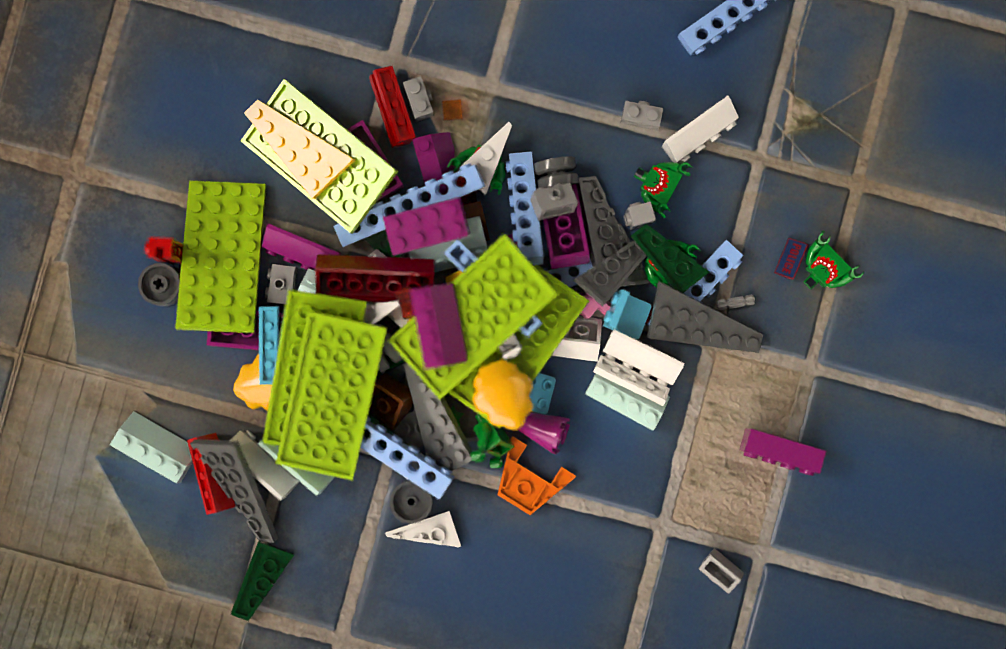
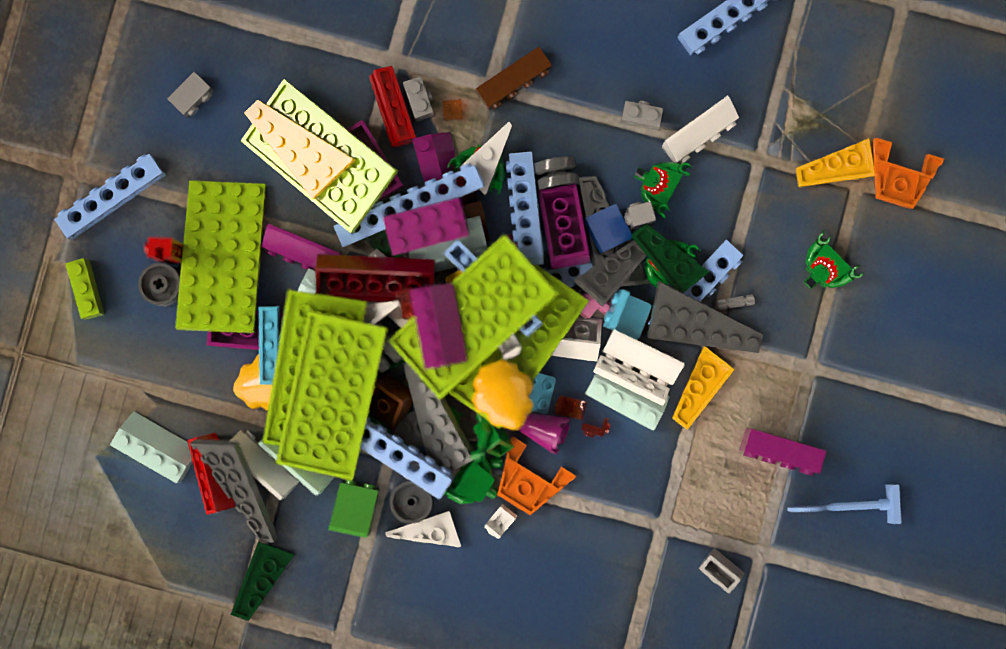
light grey brick [265,264,297,305] -> none
light grey brick [530,183,578,220] -> none
slope [774,238,808,280] -> none
none -> light blue brick [54,154,166,240]
none -> lime brick [65,258,105,320]
none -> light grey brick [167,72,213,118]
none -> bright green slope [328,479,379,538]
none -> green torso [443,444,498,504]
none -> reddish brown brick [476,47,552,111]
none -> white bracket [484,504,517,539]
none -> clear red bracket [555,395,587,420]
none -> clear red bracket [580,417,611,438]
none -> blue tile [583,204,632,254]
none -> yellow wing [672,346,735,430]
none -> light blue piece [787,484,901,524]
none -> yellow wing [796,138,875,187]
none -> orange wing [873,138,944,209]

